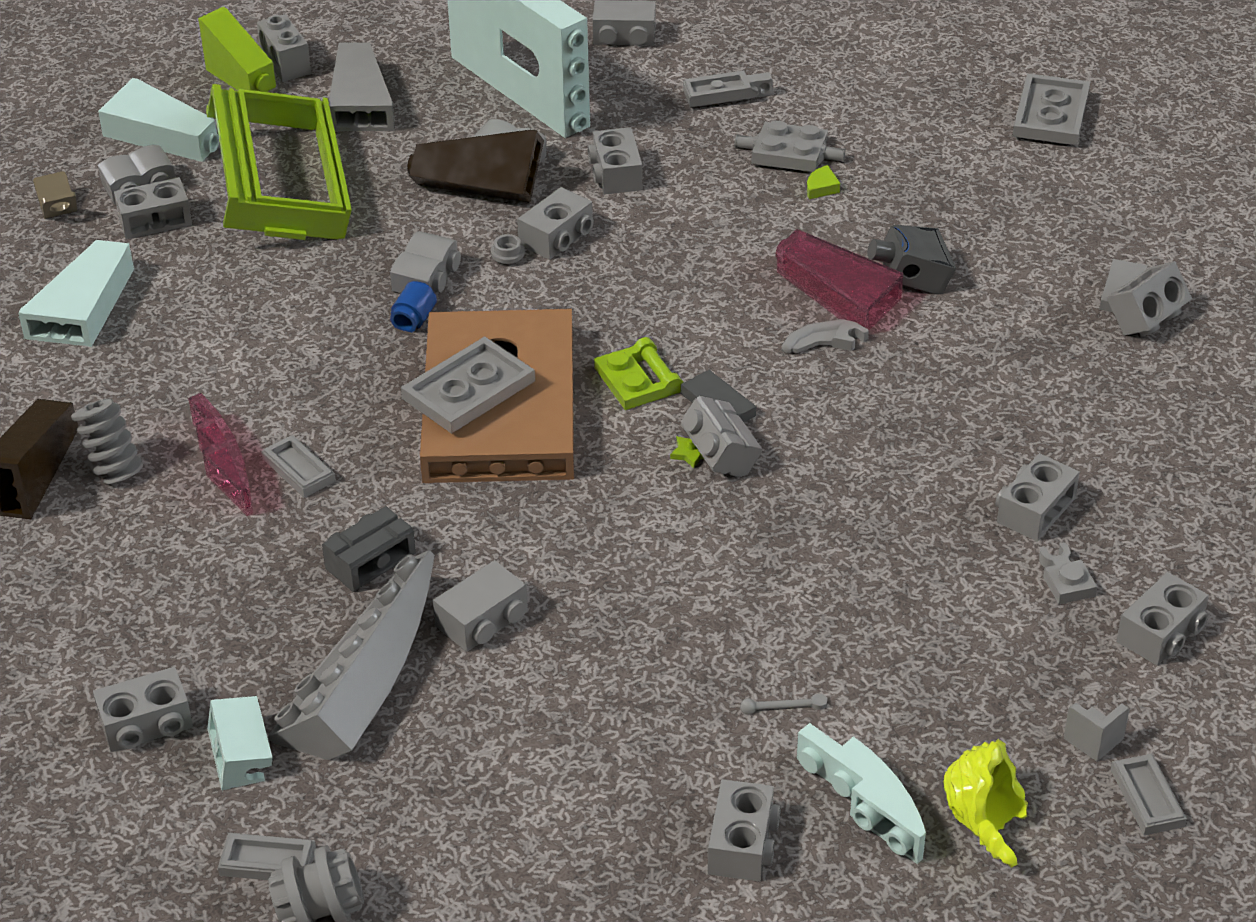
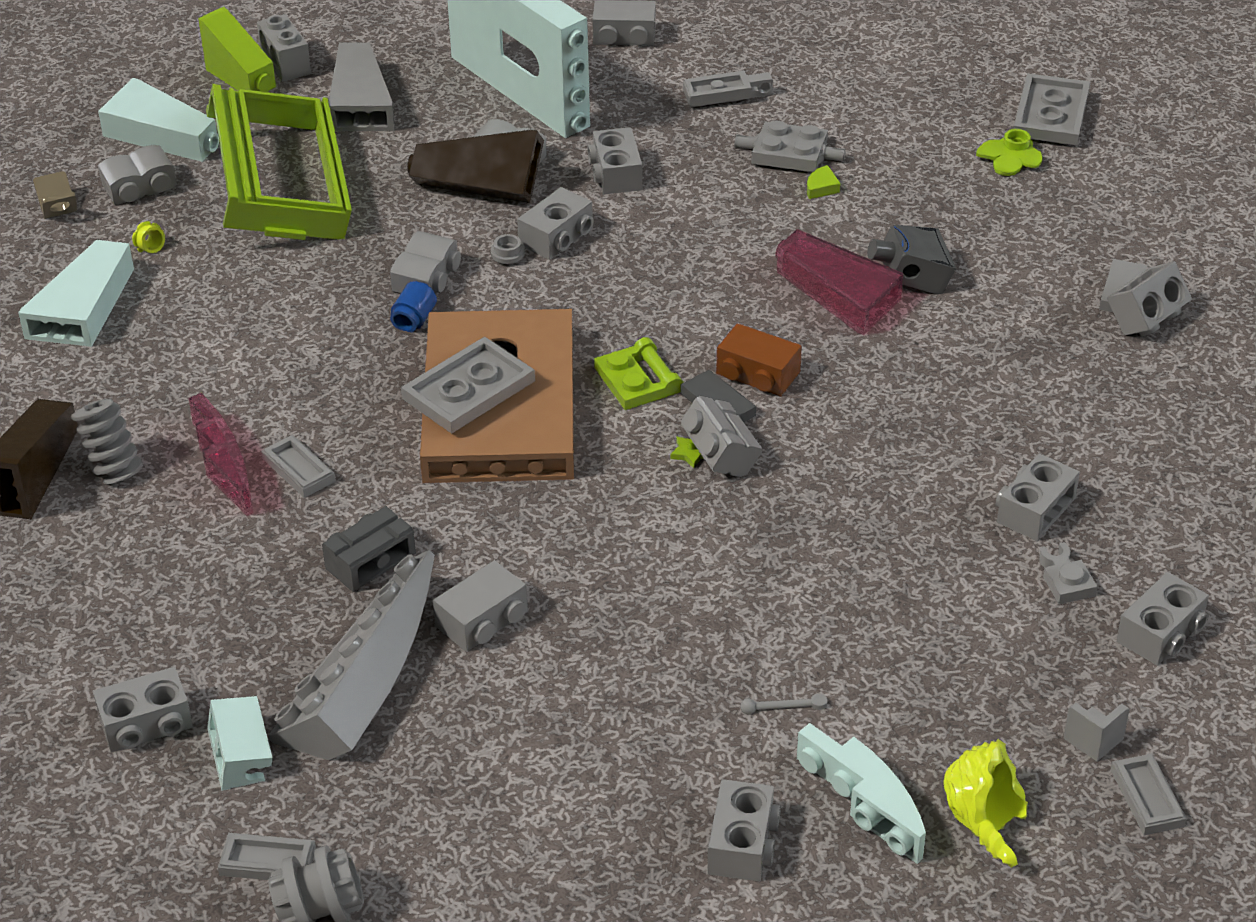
light grey brick [114,177,192,239] -> none
light grey piece [782,319,869,354] -> none
none -> neon yellow plate [132,221,165,253]
none -> dark orange brick [716,323,802,396]
none -> lime plate [976,129,1043,176]

